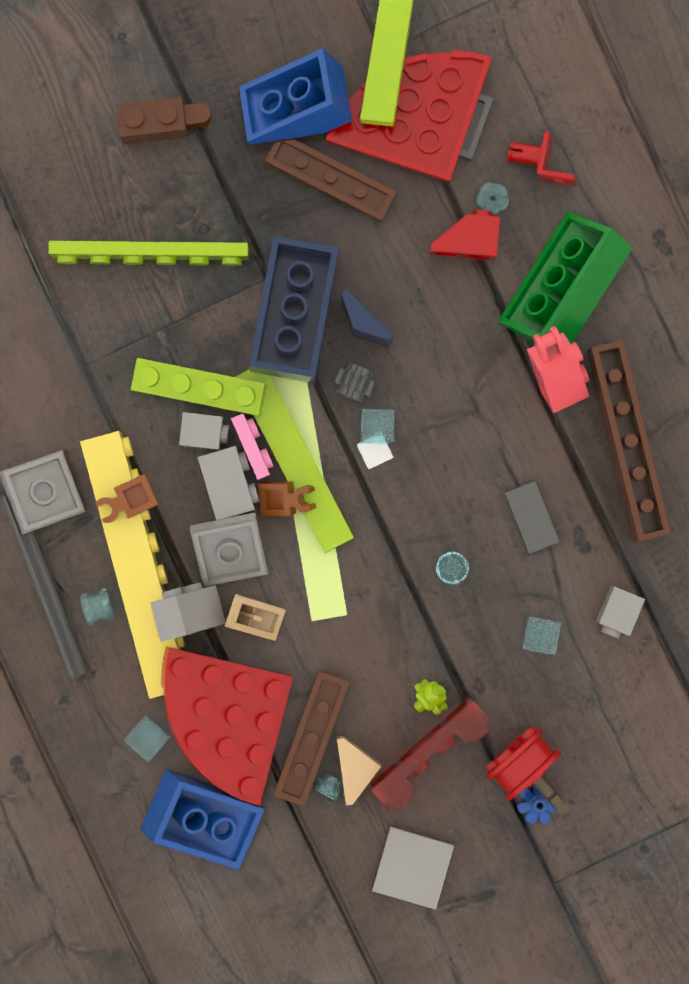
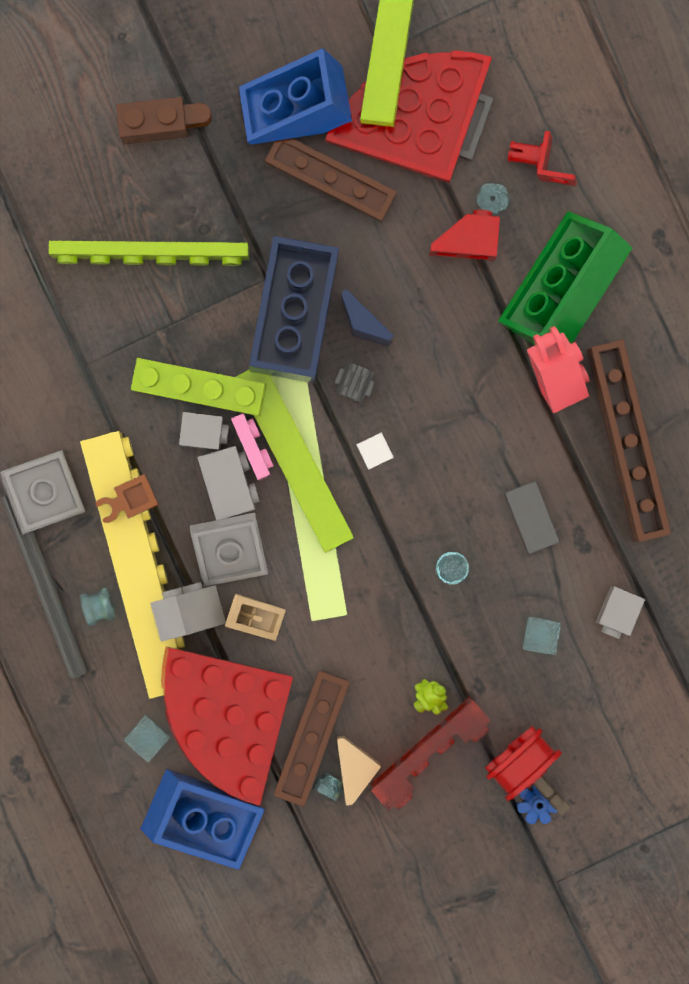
dark orange plate [258,481,316,516] -> none
clear light blue plate [361,409,395,444] -> none
light grey tile [372,826,454,910] -> none

